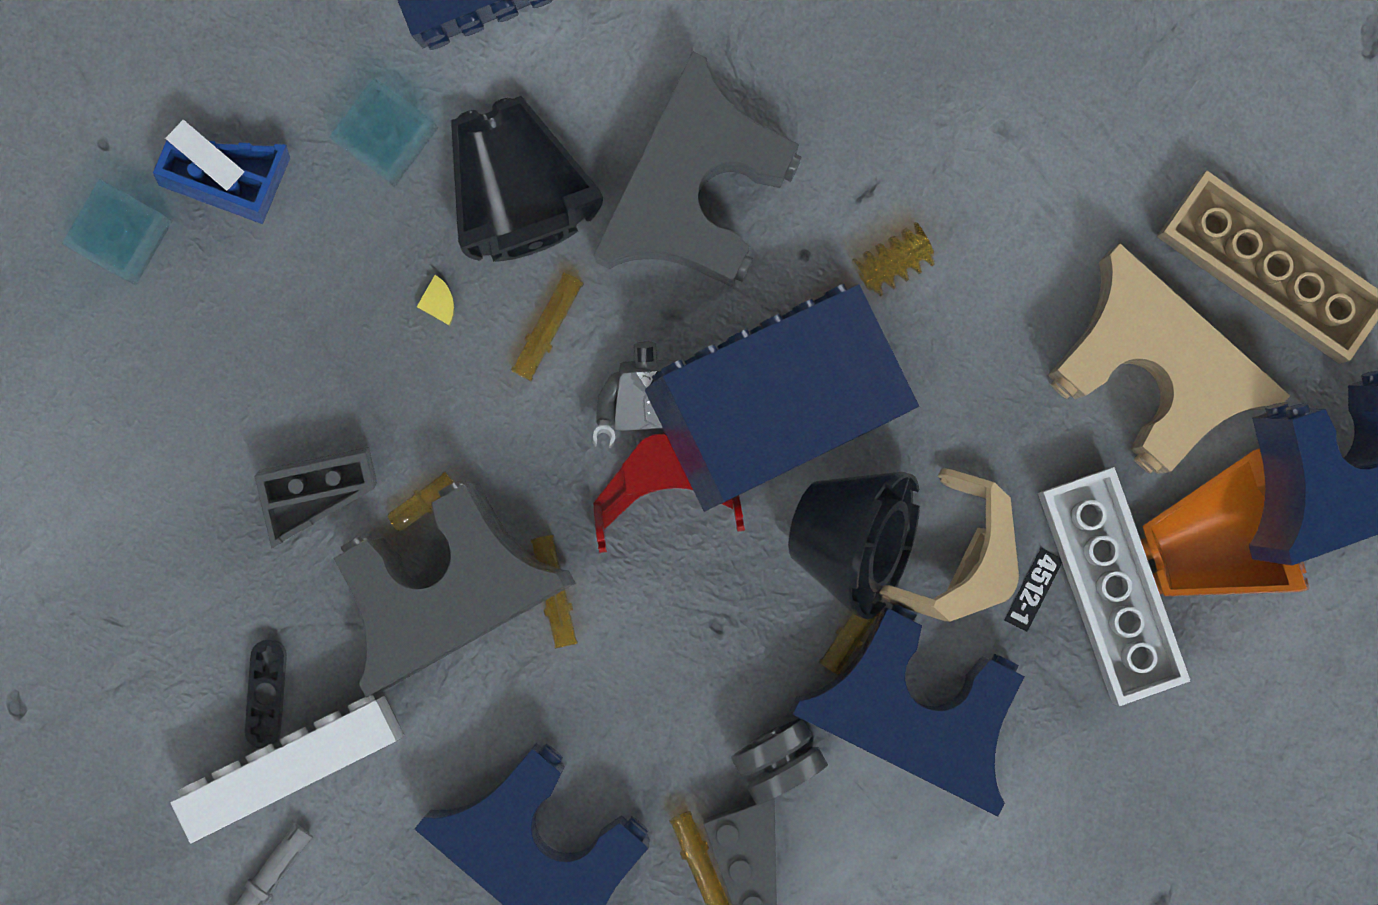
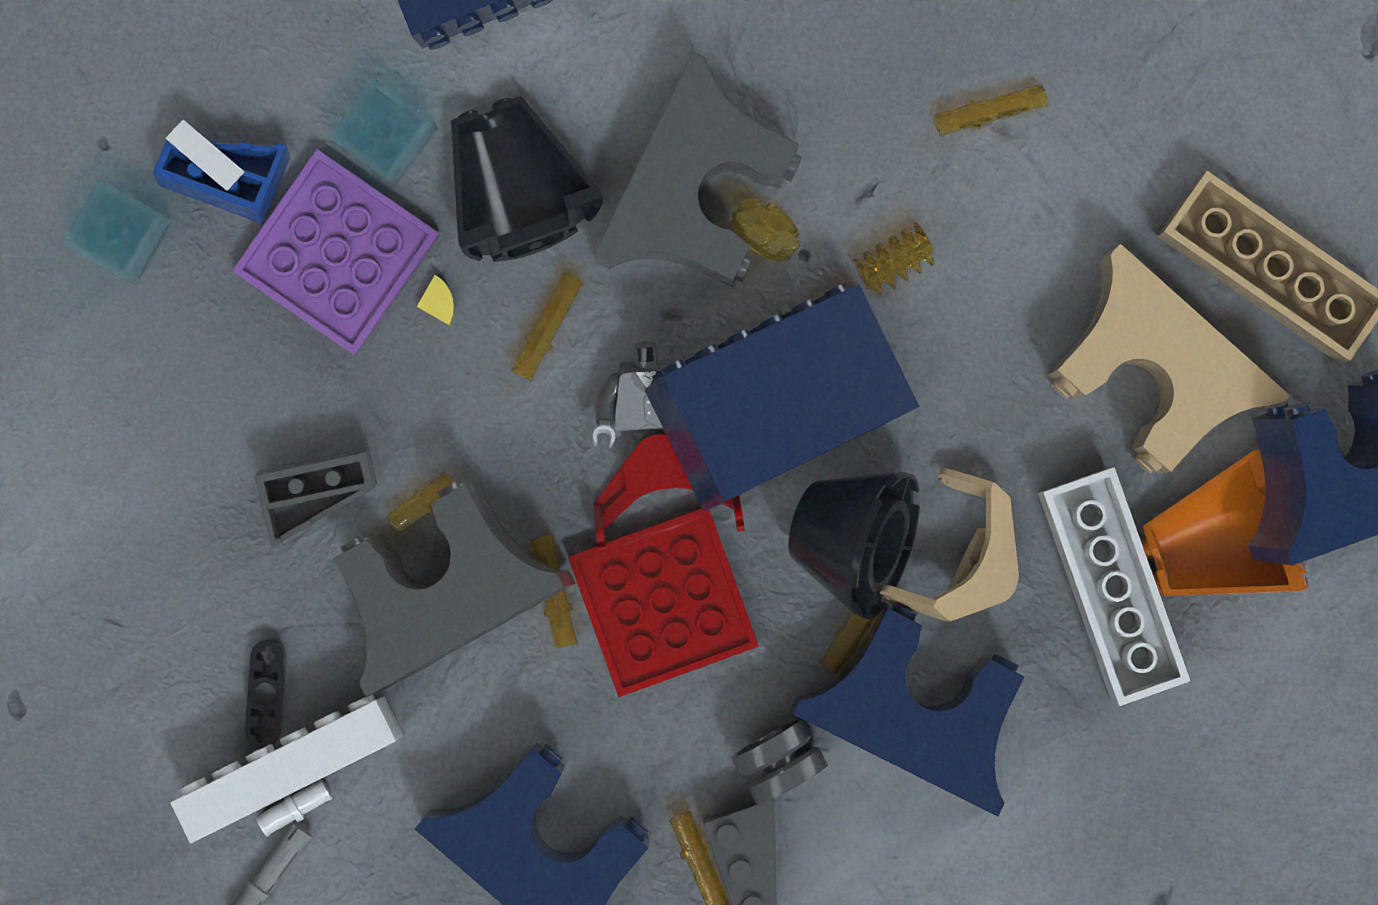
black sticker [1004,548,1062,632] -> none
none -> medium lavender plate [232,149,440,356]
none -> white pin [255,779,333,837]
none -> red plate [568,509,759,698]
none -> clear yellow tile [731,198,801,262]
none -> clear yellow pin [934,84,1048,137]

